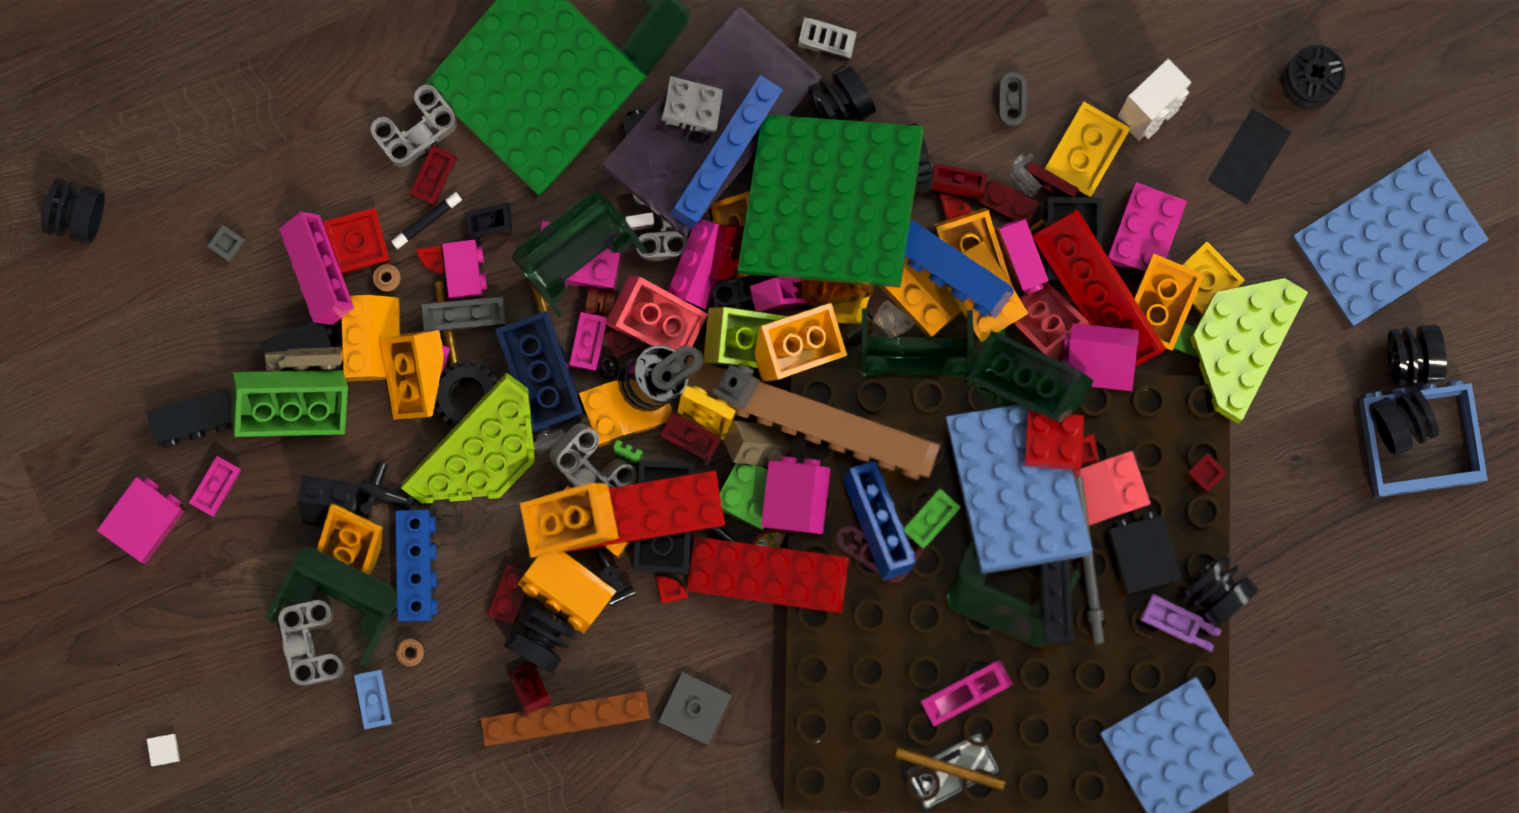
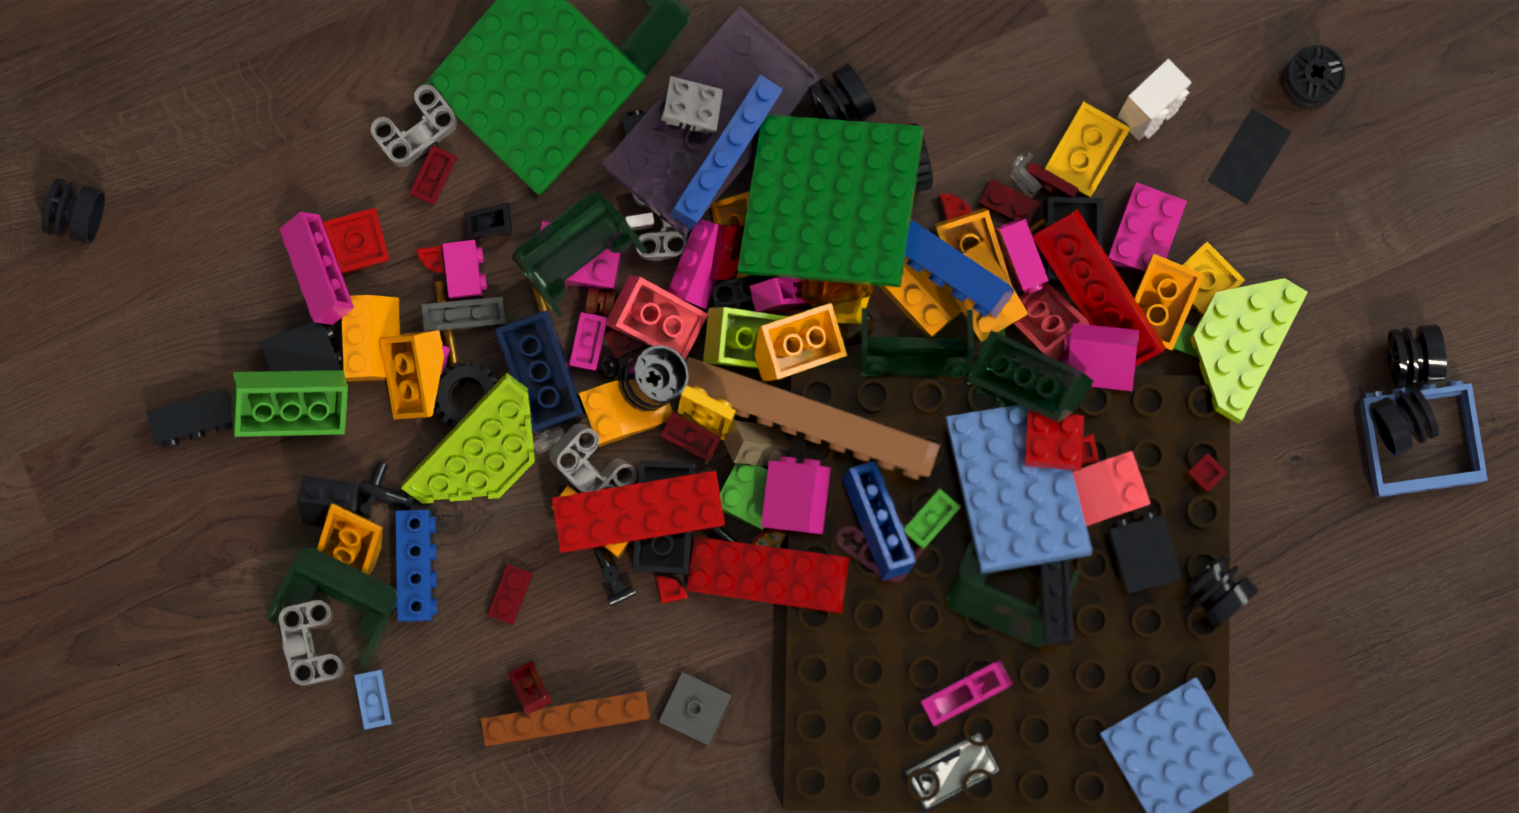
dark pink brick [97,477,185,564] -> none
white tile [147,734,180,766] -> none
dark pink plate [189,456,242,517] -> none
dark grey plate [207,225,246,263] -> none
dark tan hinge [265,347,343,372] -> none
medium nougat plate [373,264,401,292] -> none
black bar [391,192,462,249] -> none
medium nougat plate [396,639,424,667] -> none
black wheel [503,605,576,674] -> none
light orange slope [518,552,616,634] -> none
light orange slope [520,483,618,558] -> none
bright green tile [613,440,644,465] -> none
dark grey plate [651,346,703,390] -> none
dark grey brick [712,363,760,409] -> none
light grey slope [798,17,857,59] -> none
clear bracket [873,300,915,338] -> none
pearl gold bar [895,747,1005,790] -> none
dark red plate [931,163,988,200] -> none
dark grey plate [999,72,1027,127] -> none
dark grey bar [1074,477,1104,644] -> none
medium lavender hinge [1140,594,1222,652] -> none
medium blue plate [1292,150,1489,328] -> none

